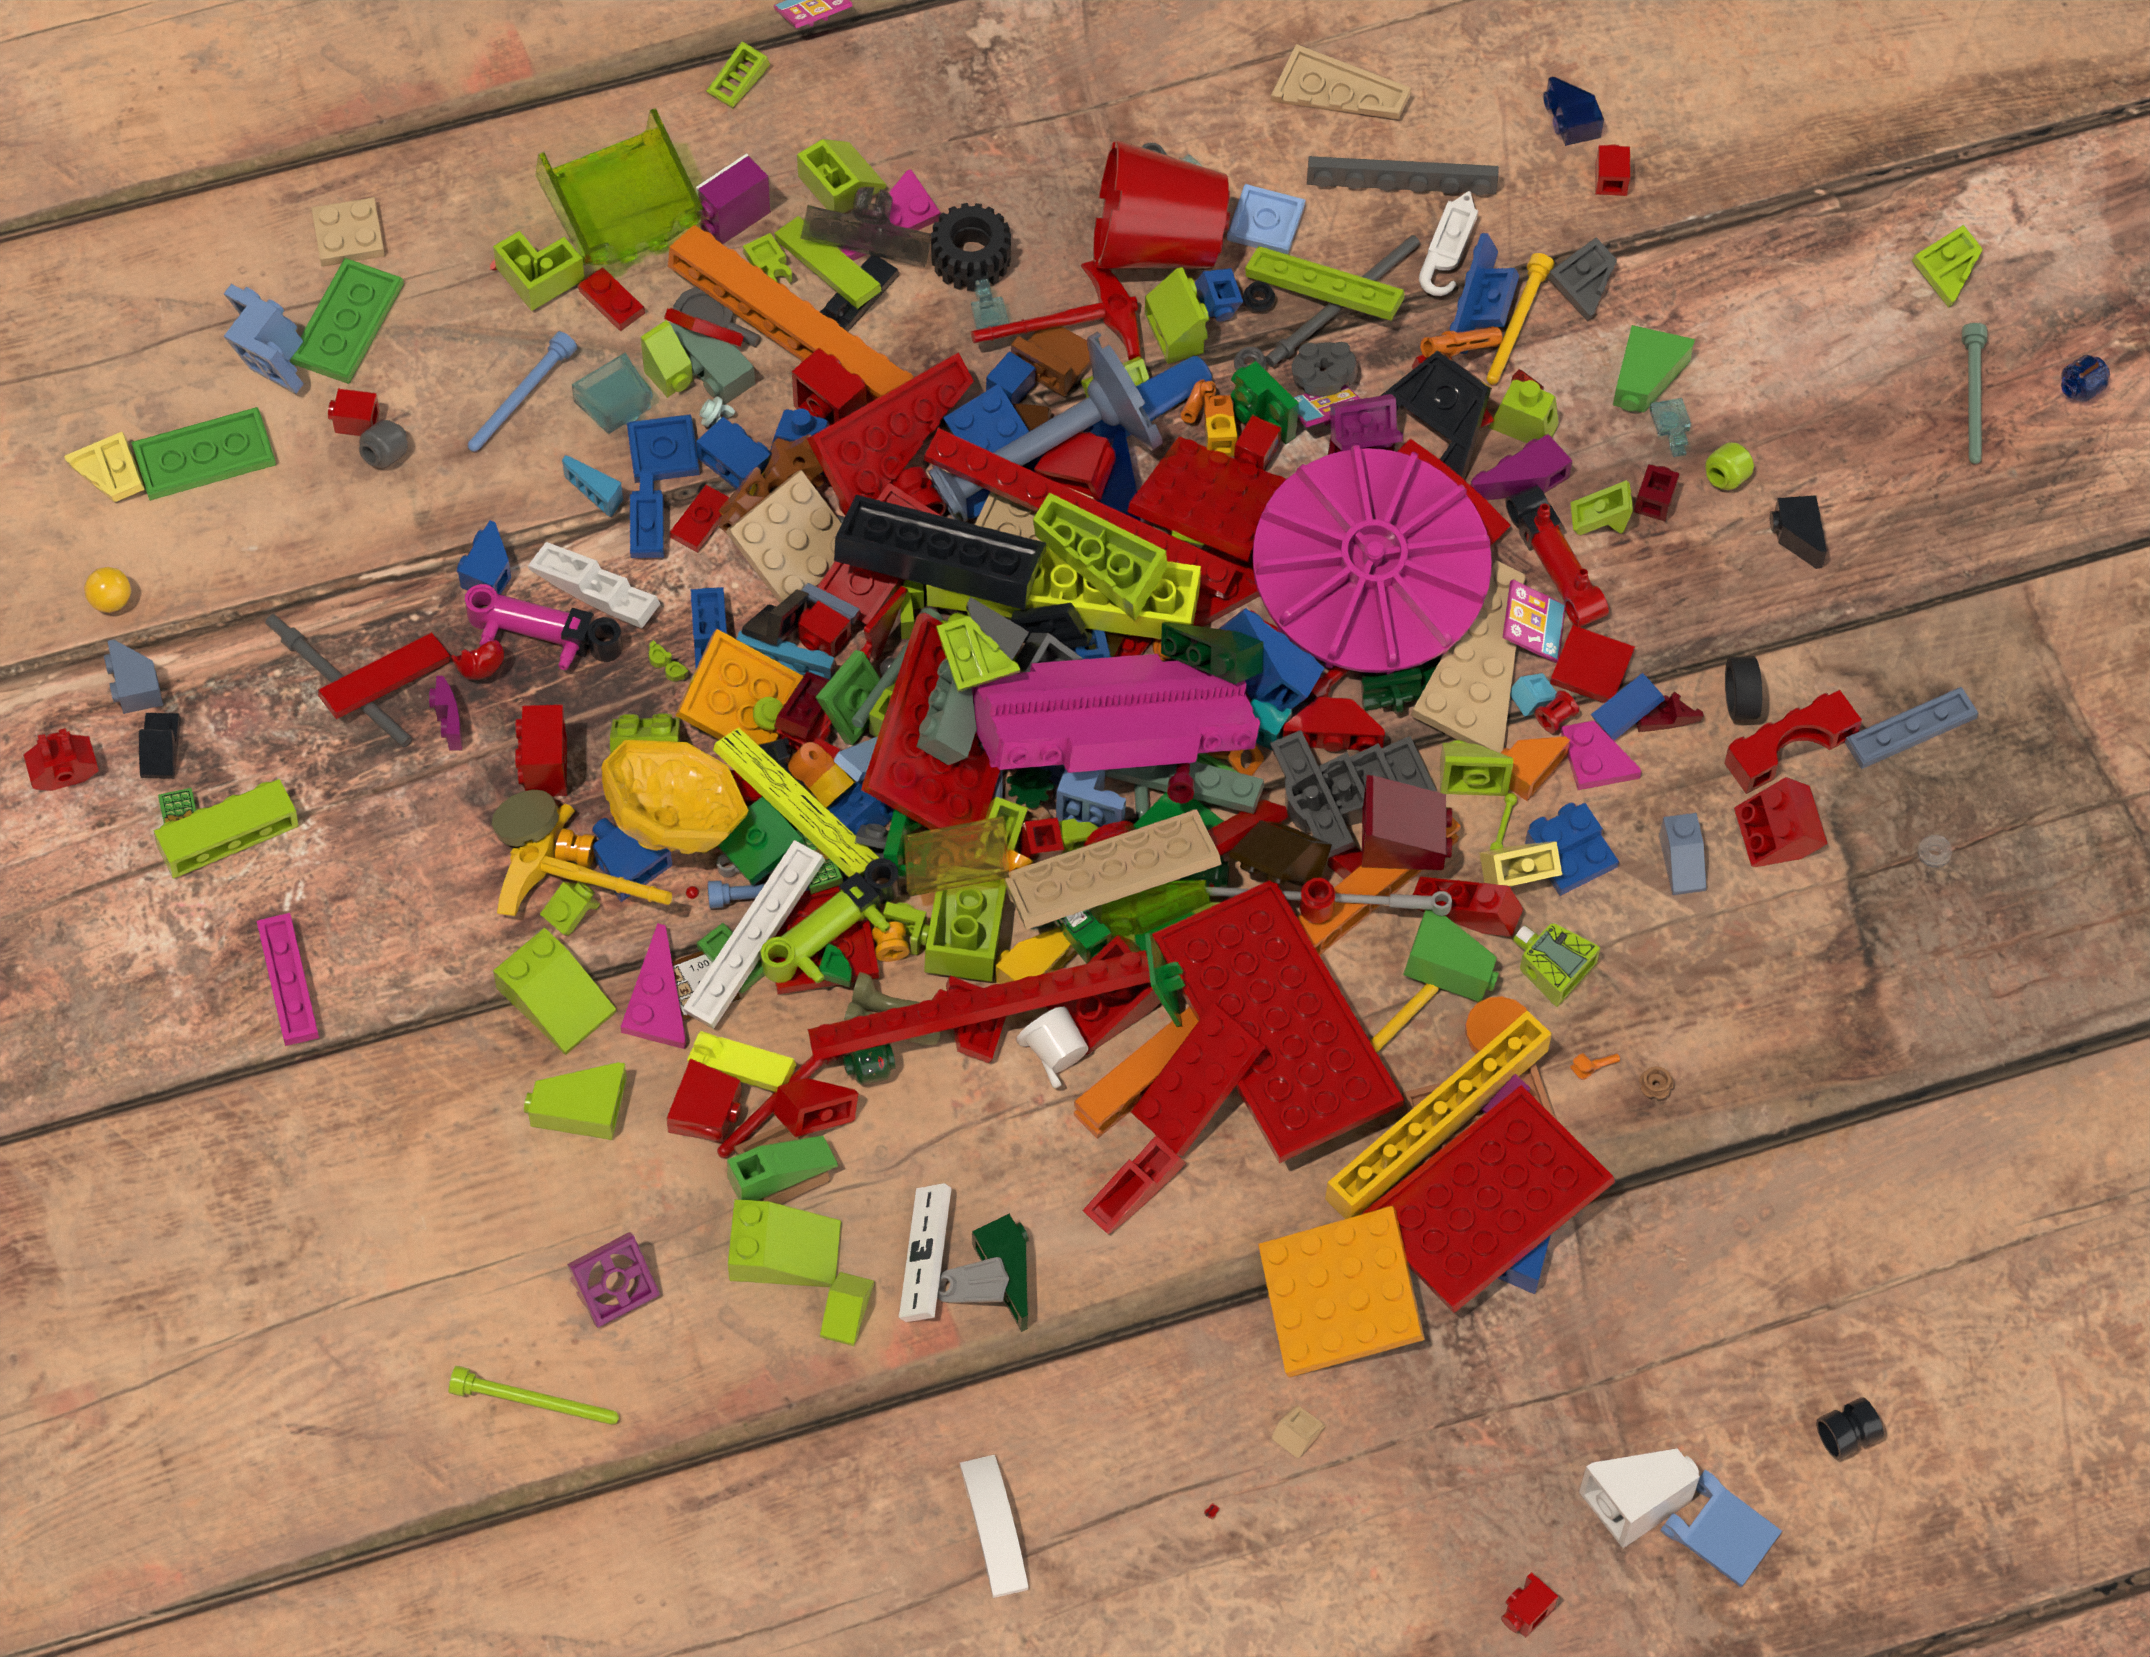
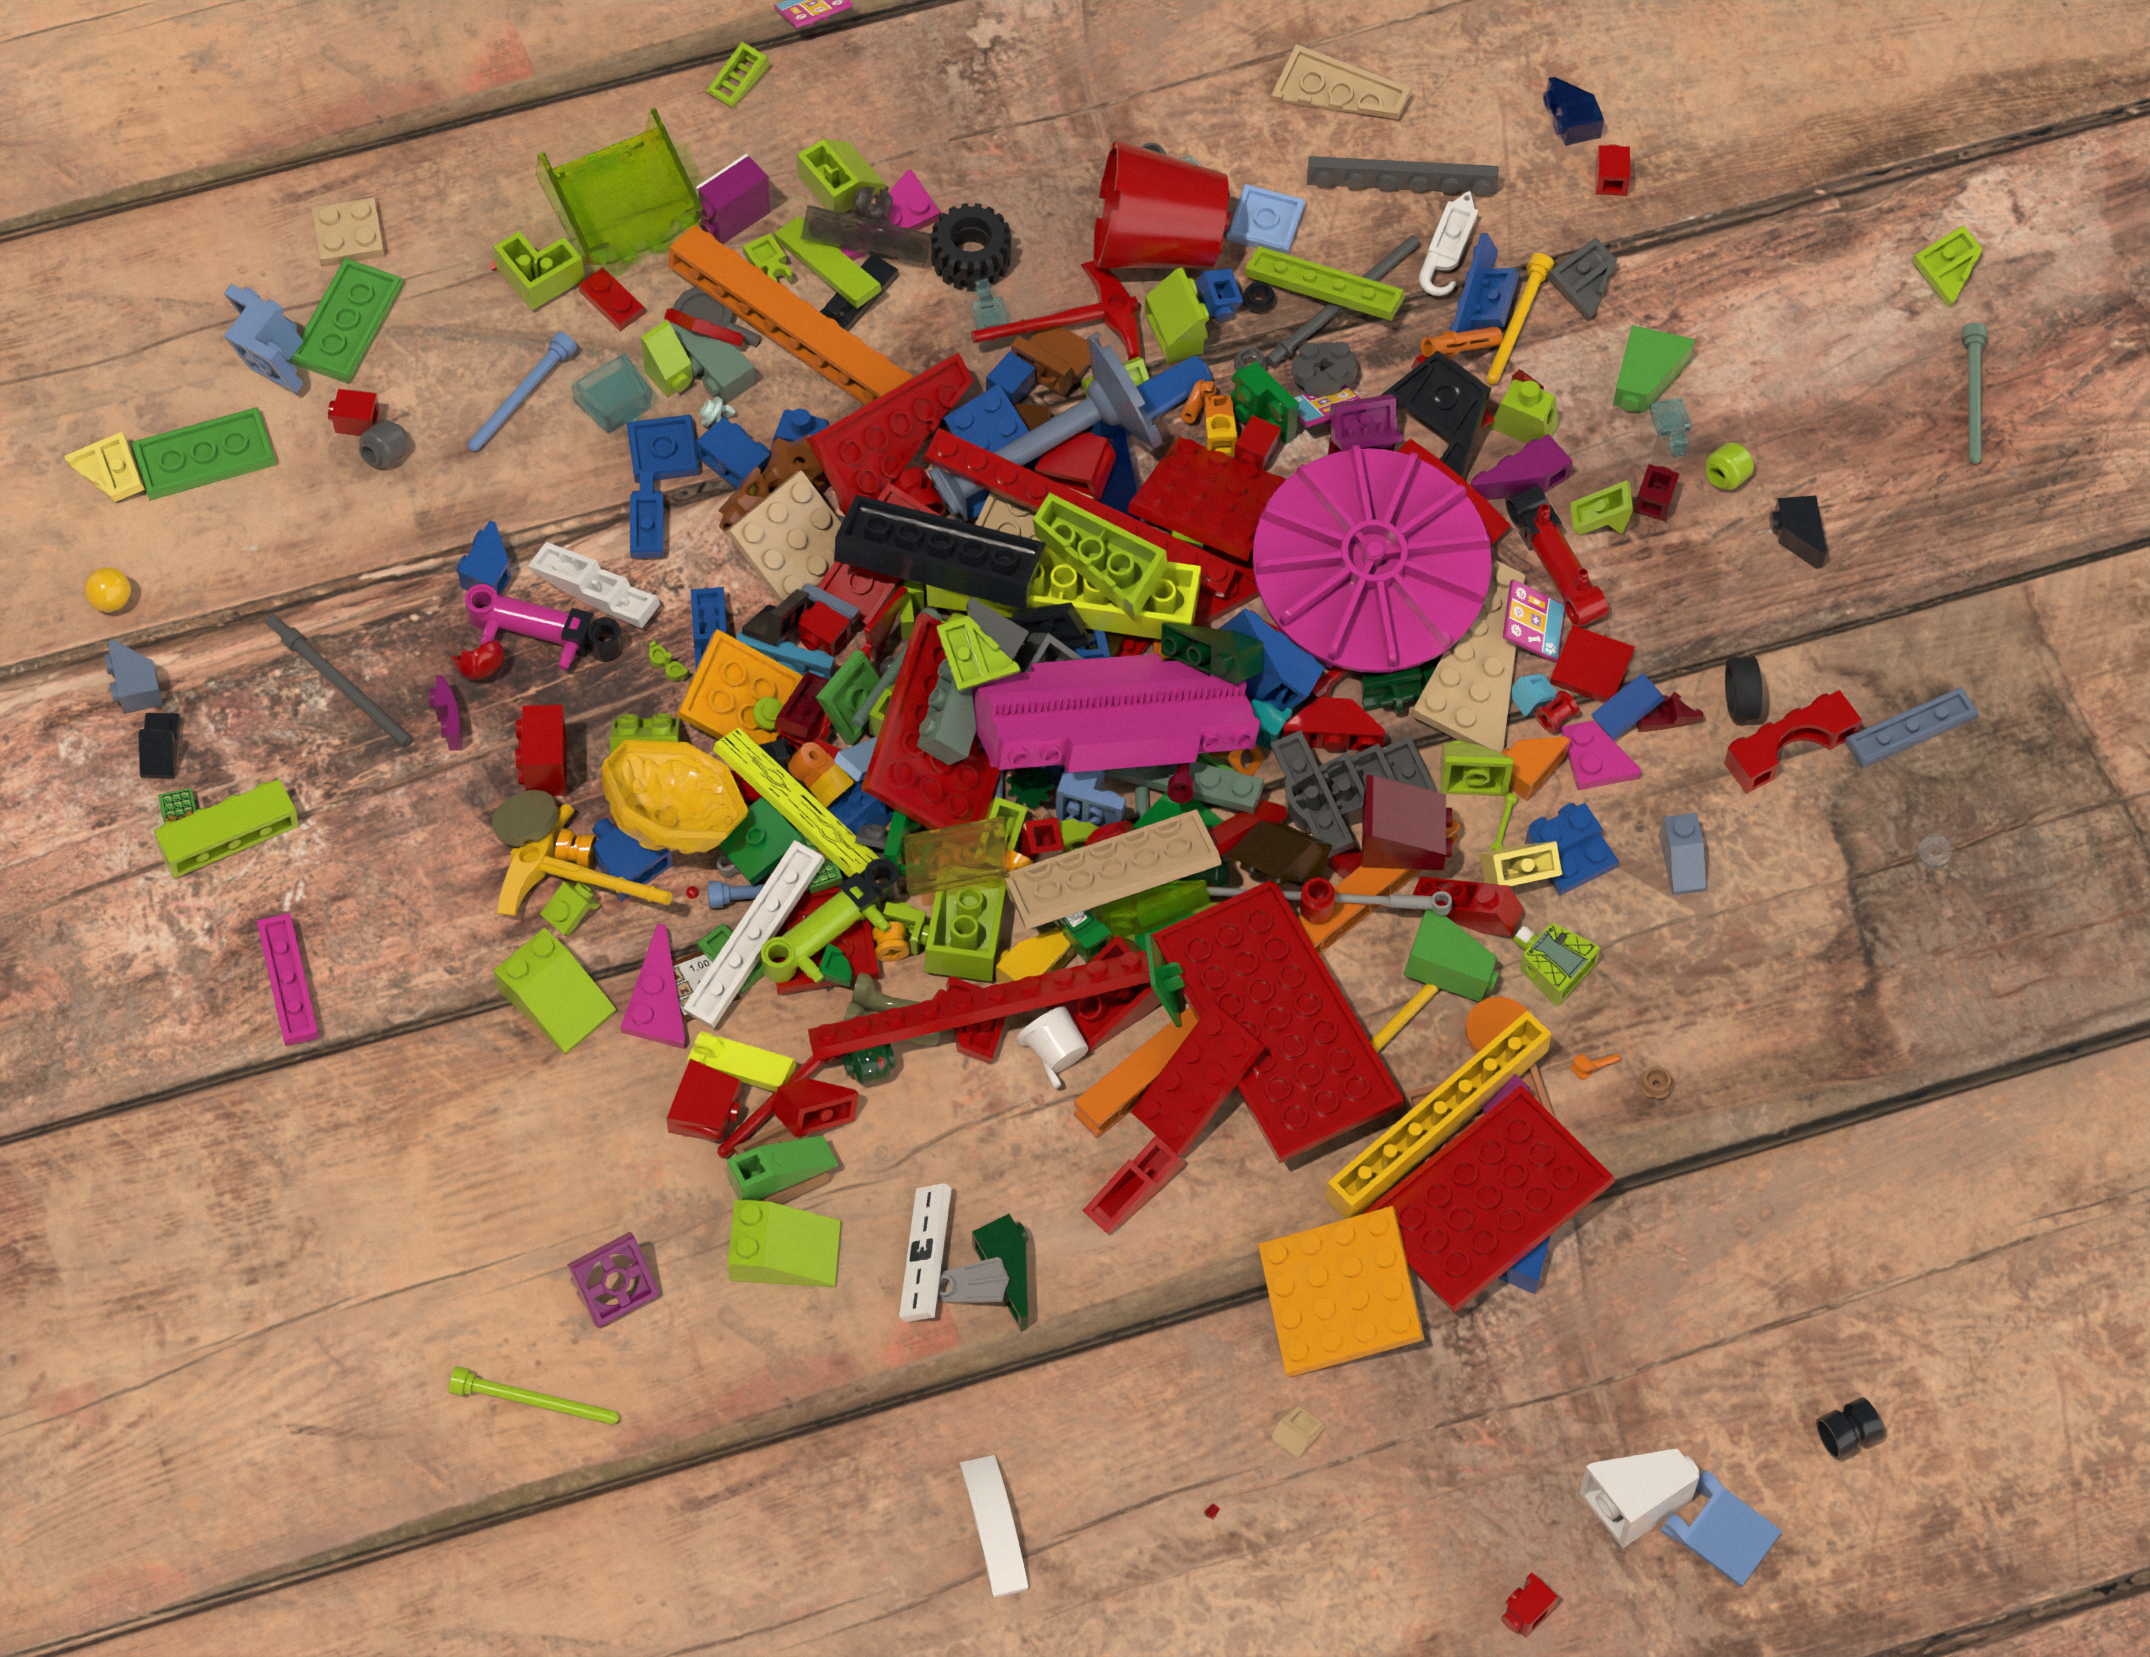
red hinge [23,728,99,791] -> none
red tile [318,632,450,719] -> none
lime slope [524,1062,627,1140] -> none
dark azure slope [562,455,623,517] -> none
red plate [670,485,729,553] -> none
red brick [792,348,867,425] -> none
lime slope [820,1272,874,1346] -> none
red slope [1734,777,1828,867] -> none
clear blue head [2061,354,2110,403] -> none

